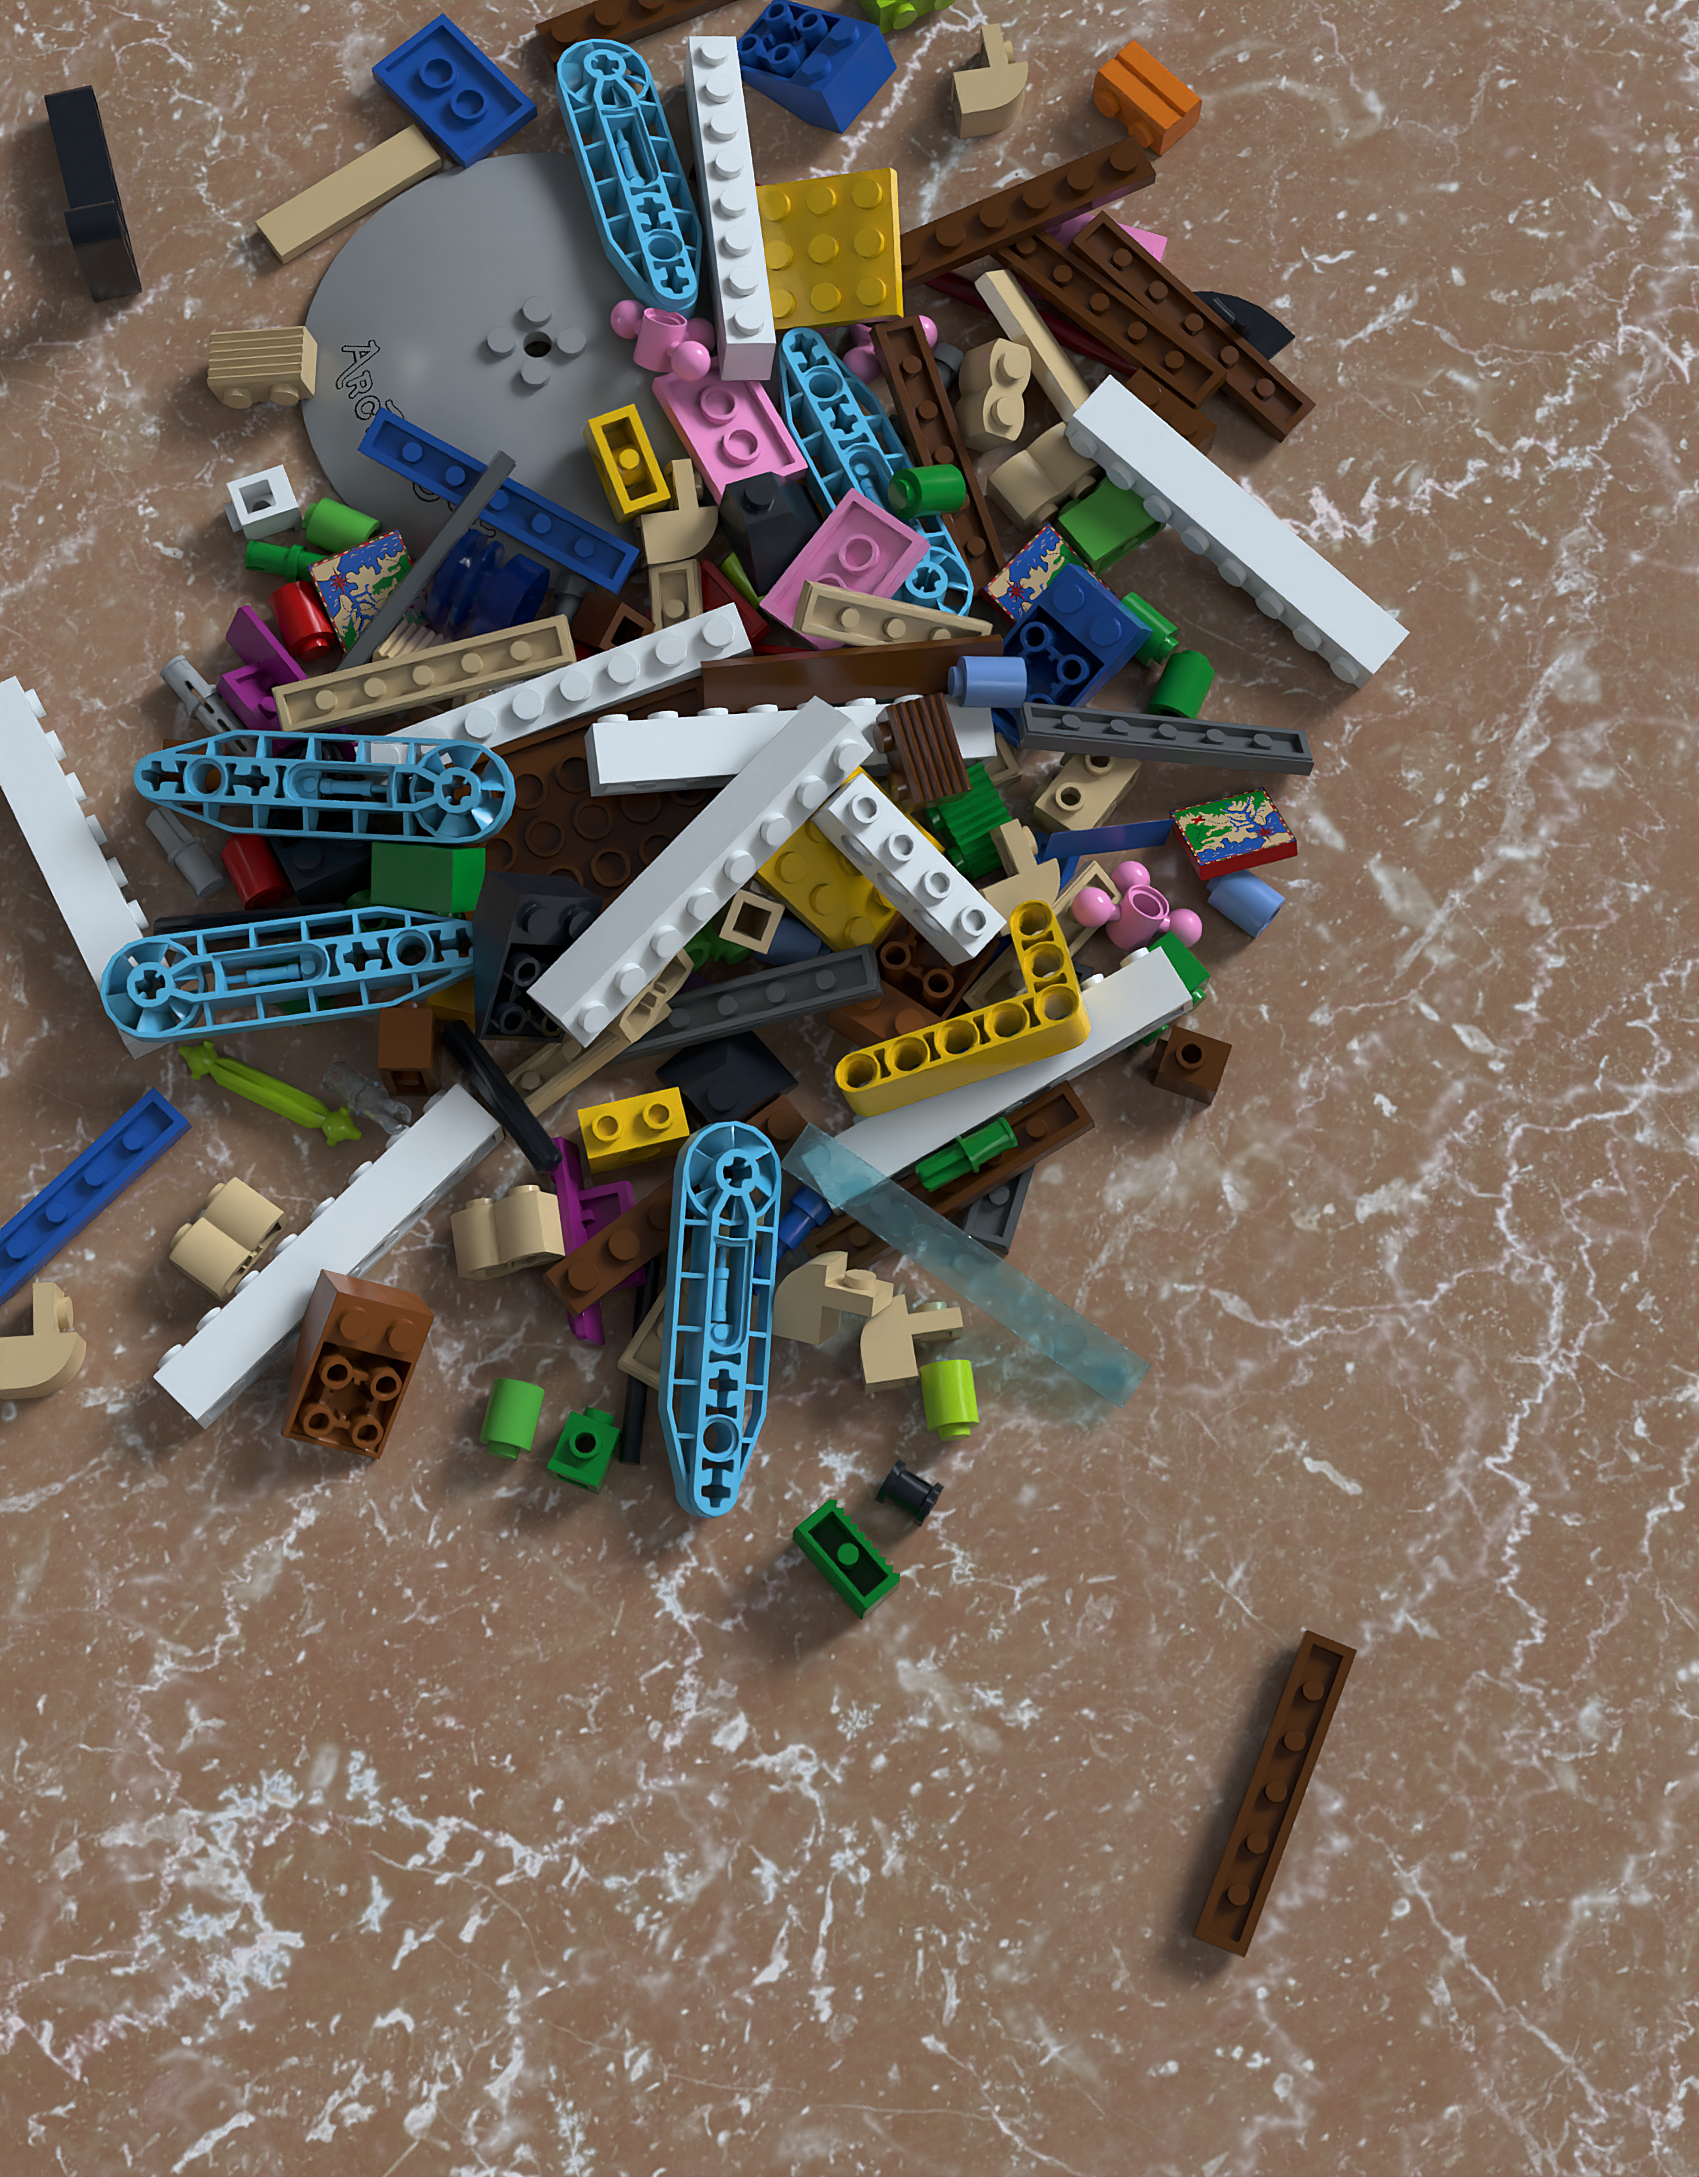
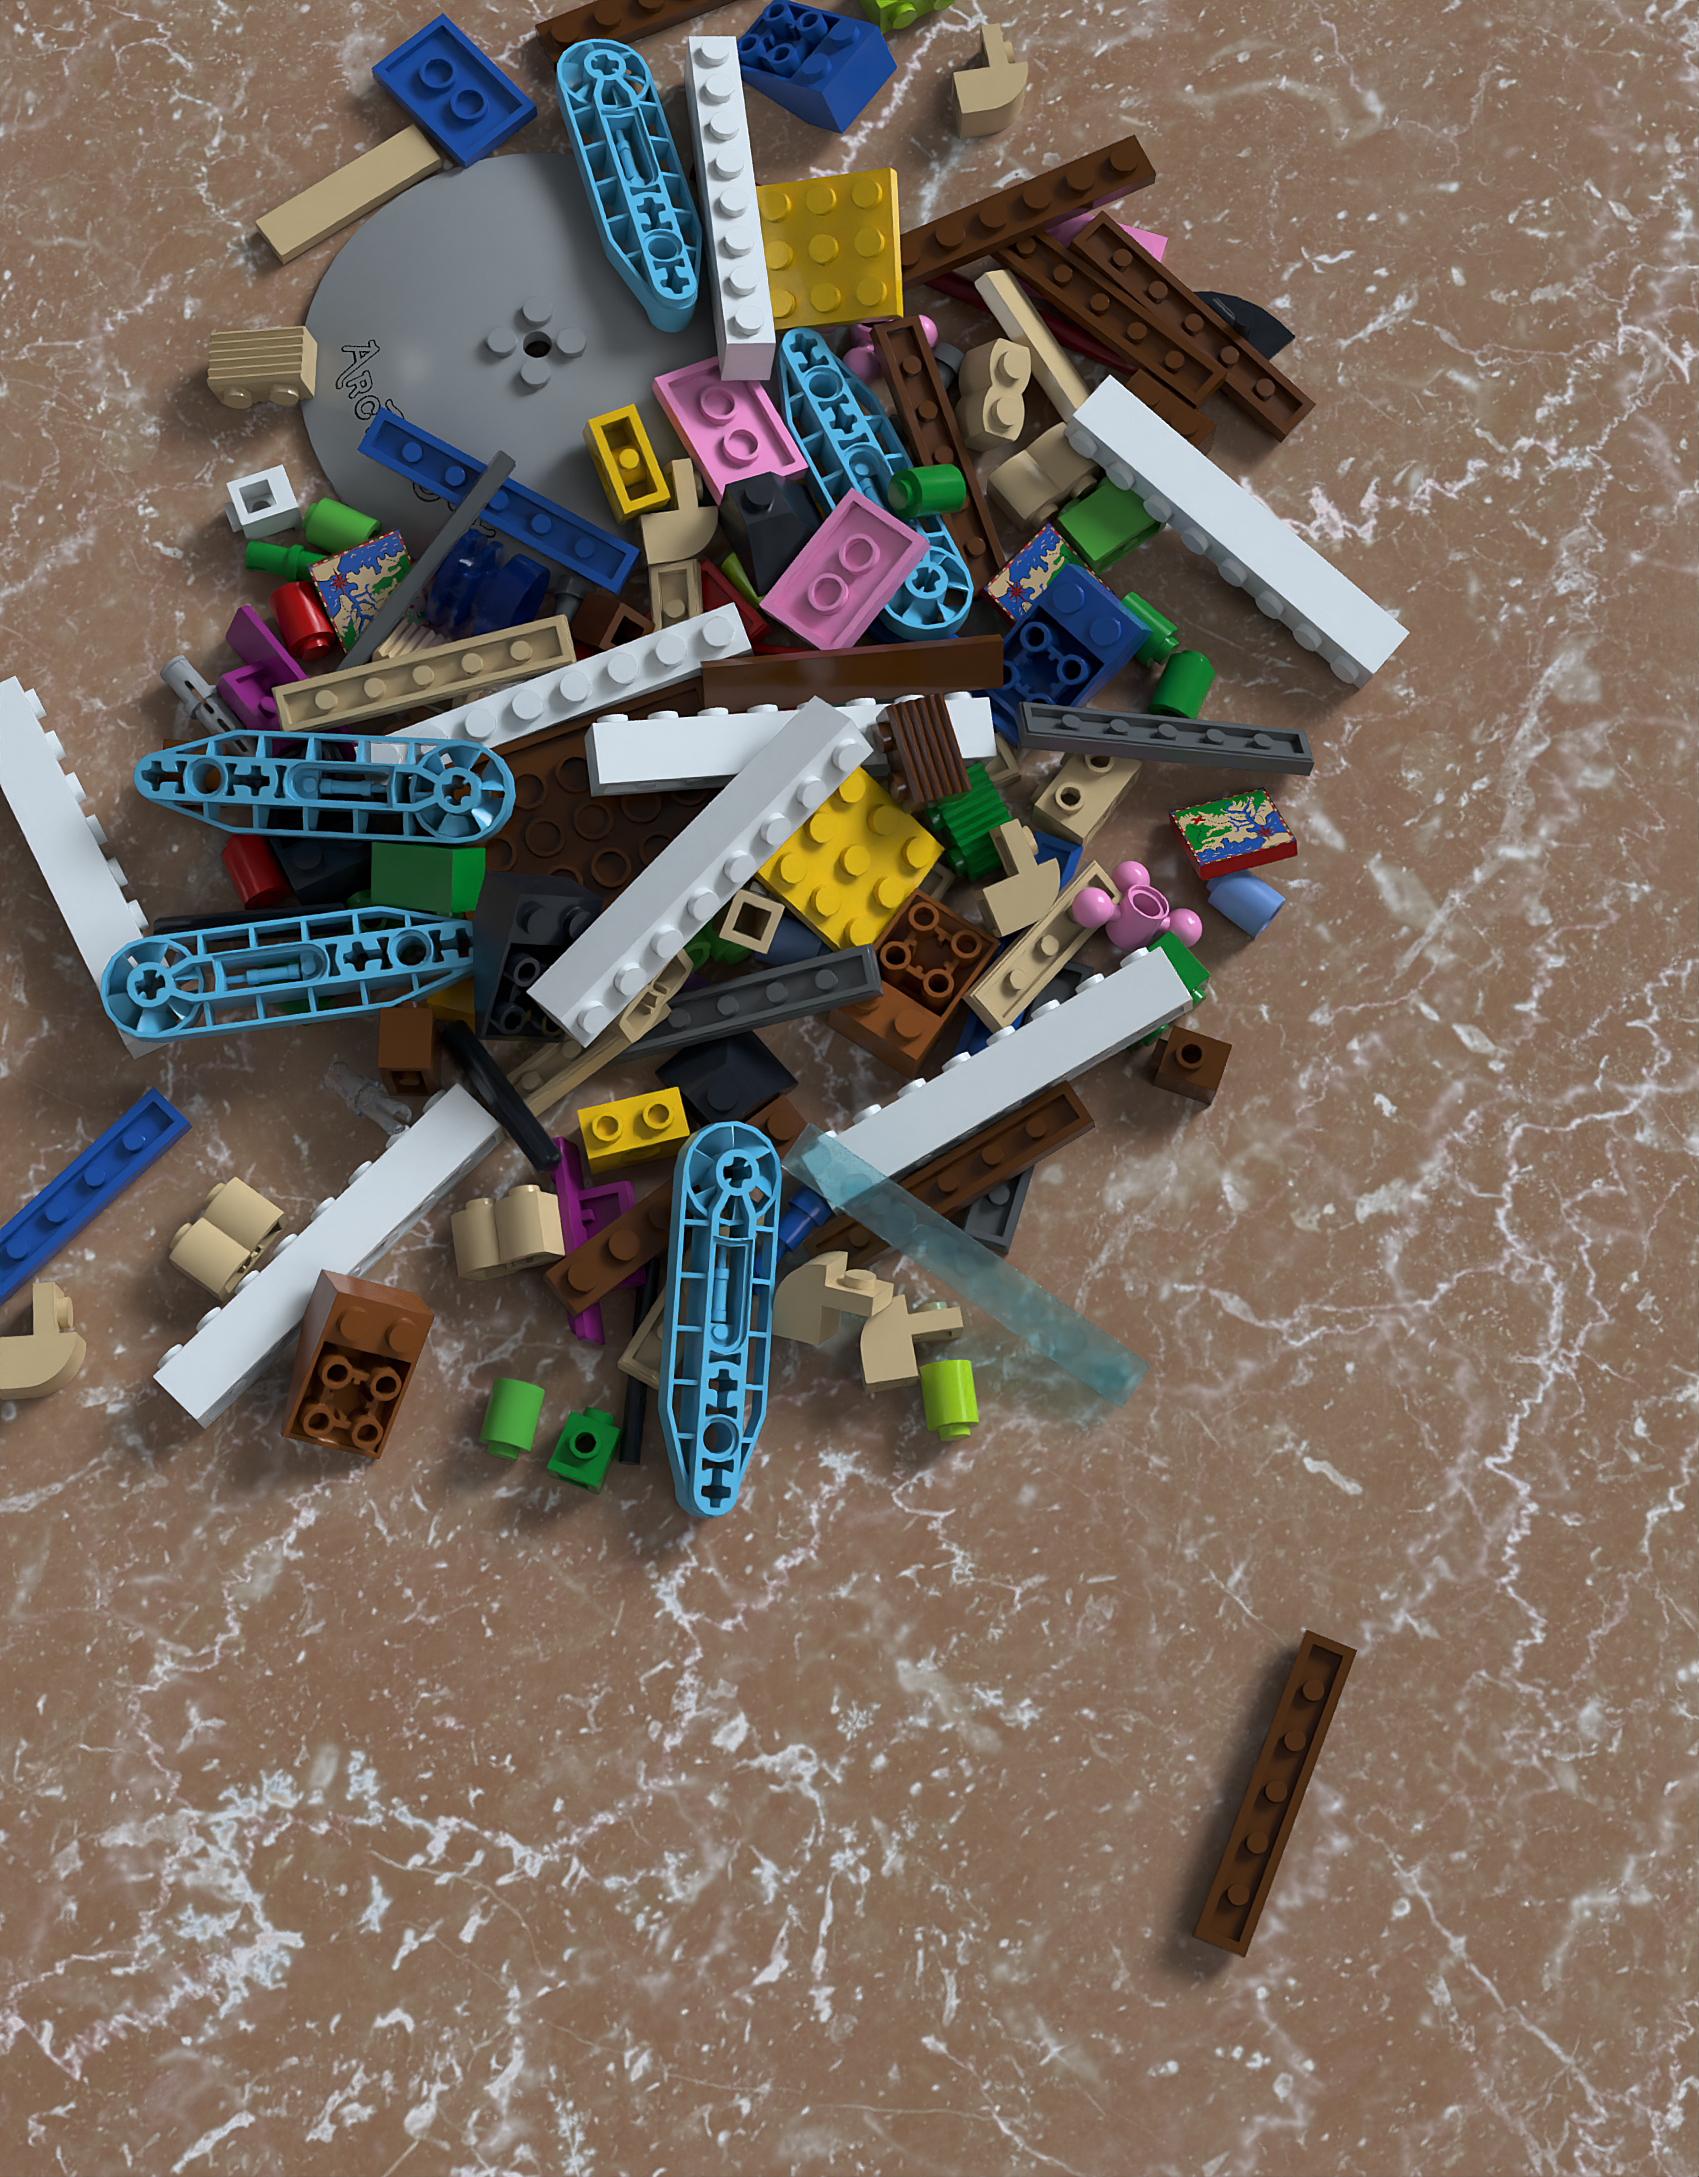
black beam [44,85,142,303] -> none
light grey axle [146,806,226,899] -> none
lime wheel [178,1039,363,1147] -> none
bright pink piece [610,299,716,381] -> none
tan tile [791,579,993,647] -> none
green brick [792,1499,900,1620] -> none
white brick [810,773,1007,966] -> none
yellow beam [835,900,1091,1117] -> none
black bush [875,1459,945,1527] -> none
green axle [915,1116,1018,1192] -> none
medium blue brick [948,656,1027,708] -> none
blue sticker [1041,819,1175,860] -> none
orange brick [1092,40,1203,156] -> none

